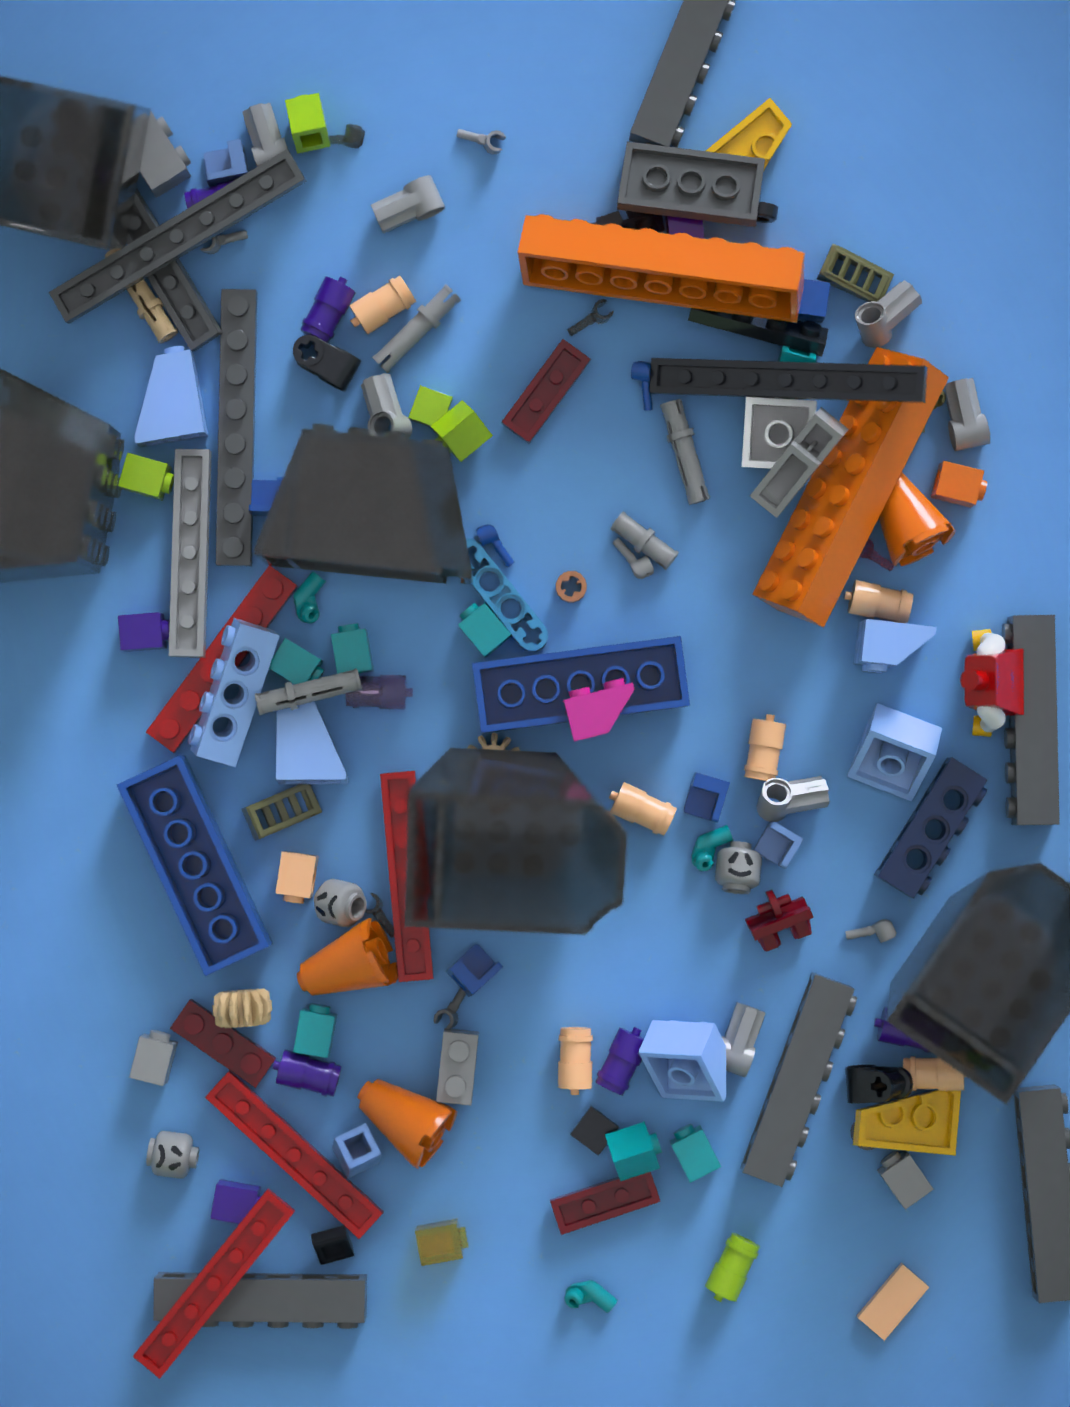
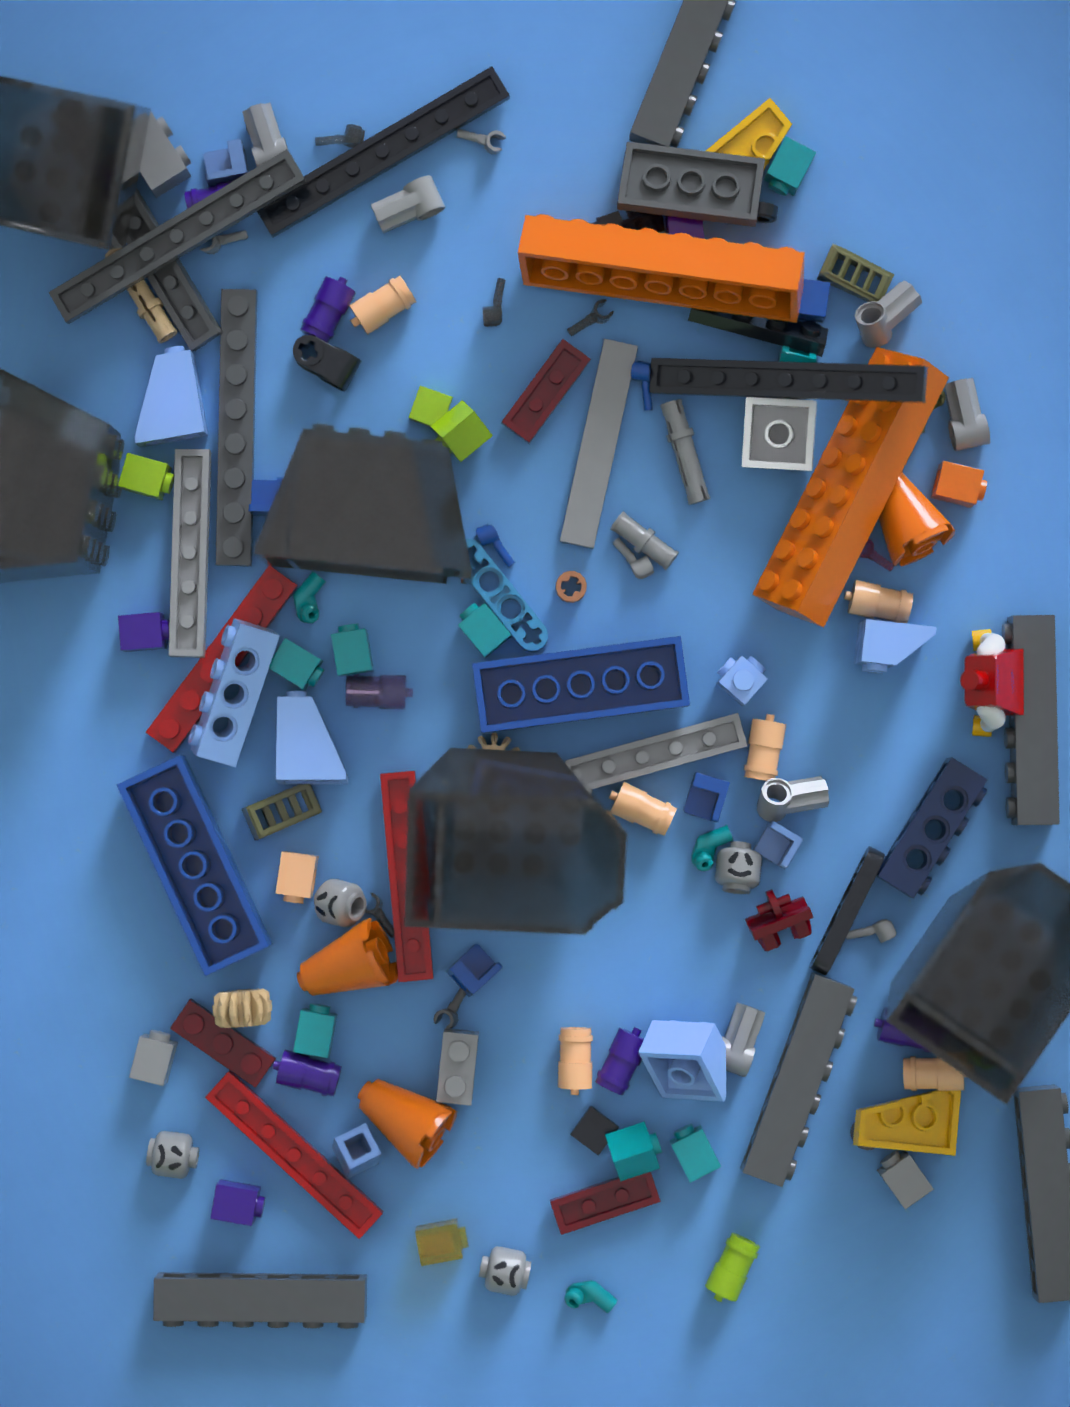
red plate [132,1188,295,1379] -> none
light grey pin [254,668,362,716] -> none
lime brick [285,93,331,154] -> none
black tile [311,1225,354,1265] -> none
light grey piece [361,373,412,445] -> none
light grey pin [372,284,461,373] -> none
dark pink slope [564,678,634,742] -> none
light grey slope [750,407,849,518] -> none
black piece [845,1064,913,1103] -> none
light blue slope [847,703,942,801] -> none
light nougat tile [857,1263,929,1341] -> none
none -> black plate [257,66,510,238]
none -> light grey head [479,1246,531,1296]
none -> clear smoke hand [483,278,506,327]
none -> light grey plate [537,713,747,802]
none -> light grey tile [560,339,638,549]
none -> light blue brick [716,656,768,706]
none -> teal brick [764,136,816,196]
none -> black beam [809,846,885,975]

